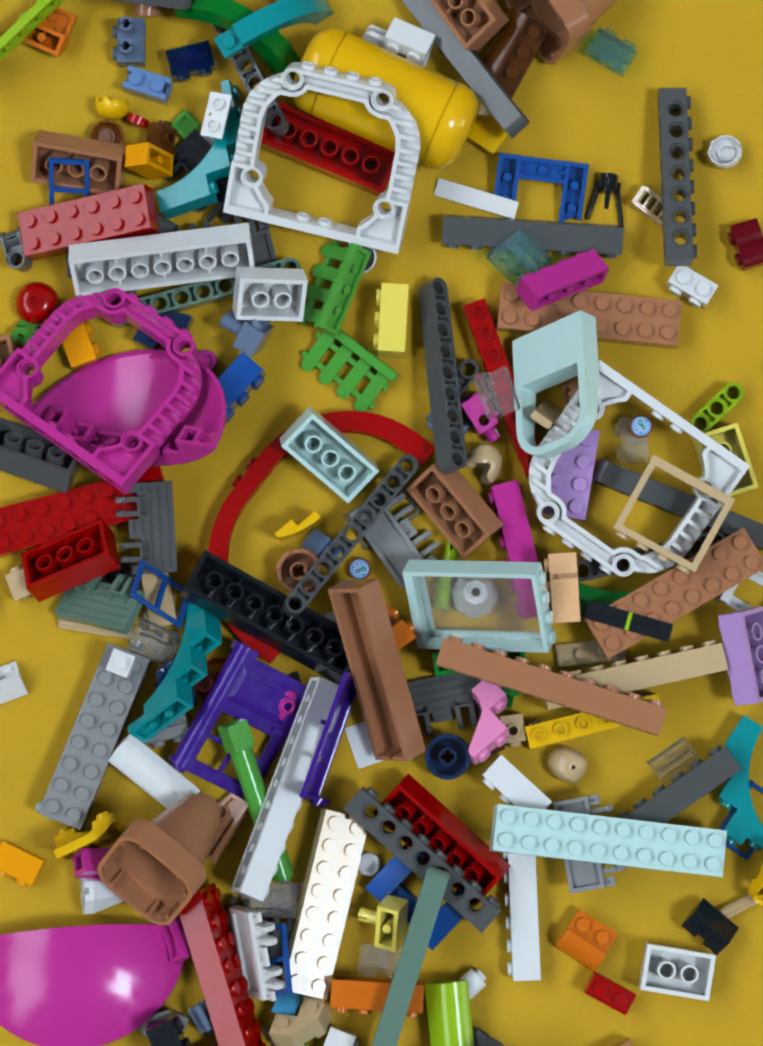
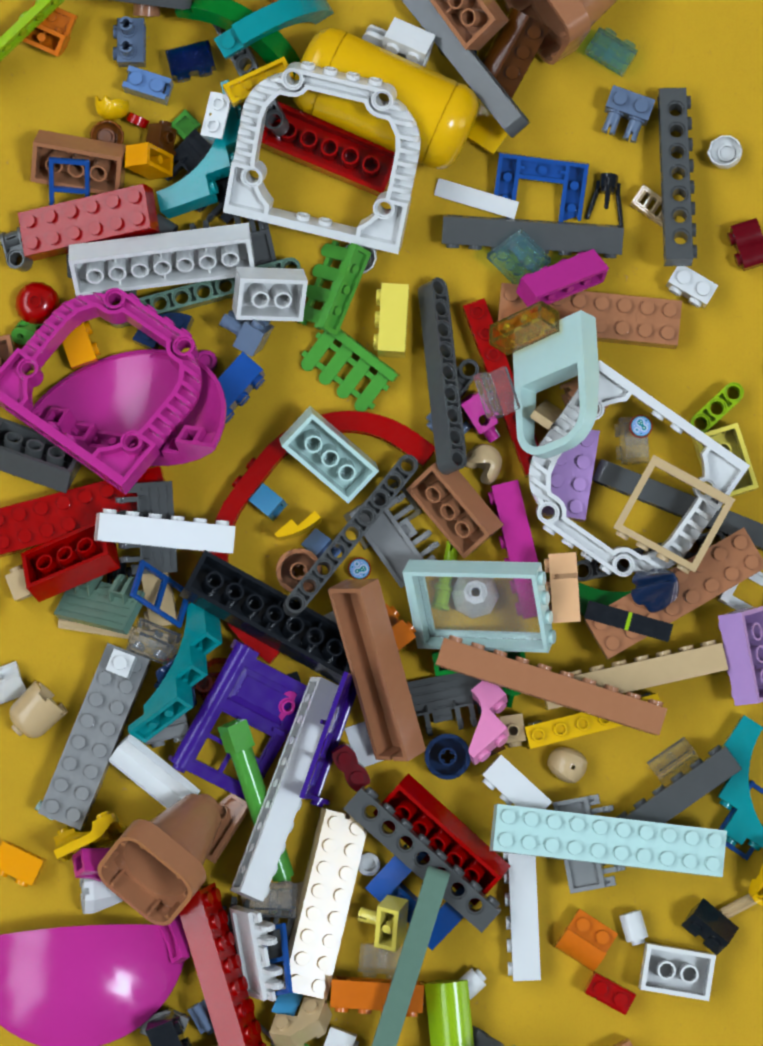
tan tile [555,641,626,668] -> none
none -> tan cylinder [9,680,68,738]
none -> white brick [94,509,236,554]
none -> yellow plate [223,57,294,107]
none -> dark azure brick [249,483,288,521]
none -> dark red brick [331,742,370,792]
none -> clear yellow brick [489,301,559,355]
none -> sand blue brick [601,85,655,143]
none -> white brick [619,909,648,946]
none -> dark blue hat [631,568,679,613]

